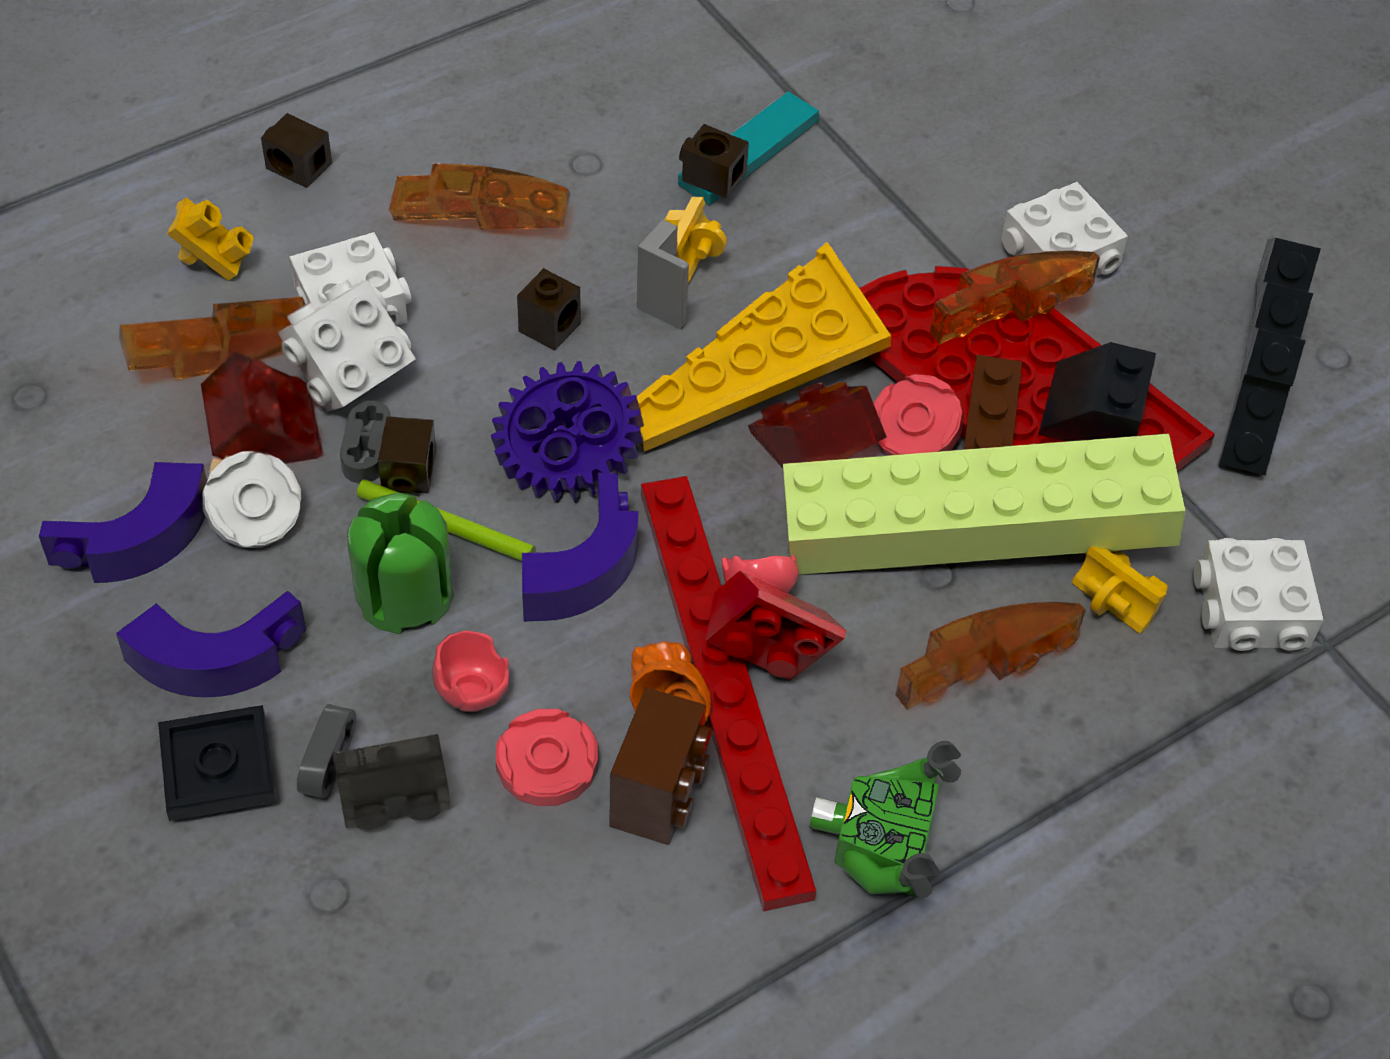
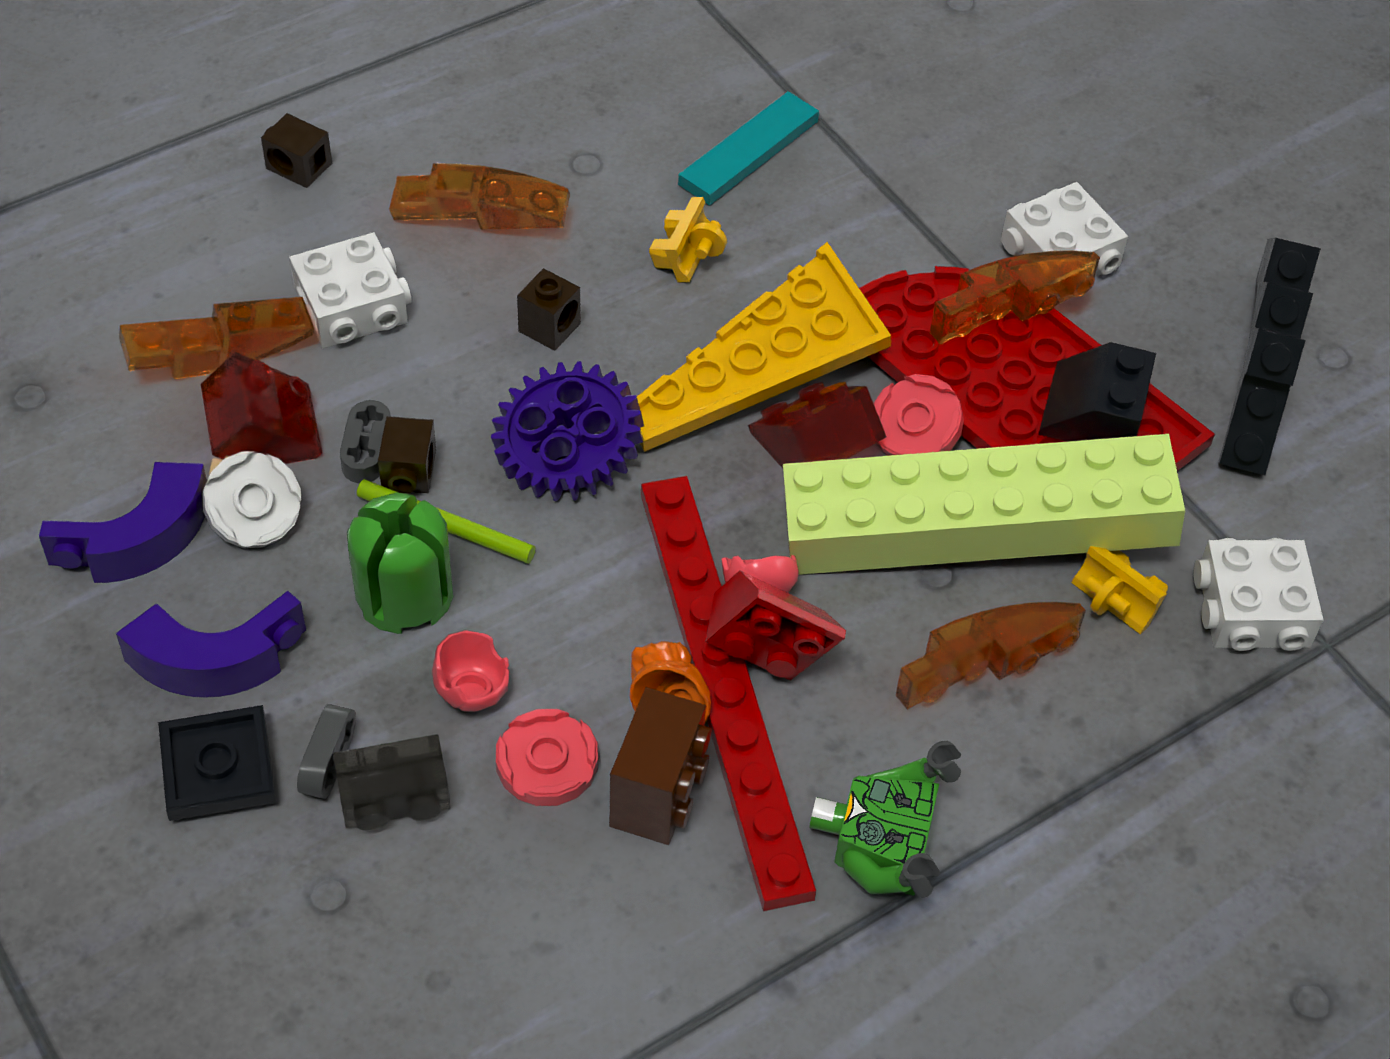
yellow hips [167,197,254,281] -> none
white brick [278,279,416,412] -> none
dark purple arch [522,473,639,622] -> none
light grey panel [637,219,689,329] -> none
dark brown brick [679,124,749,199] -> none
reddish brown plate [963,355,1022,450] -> none

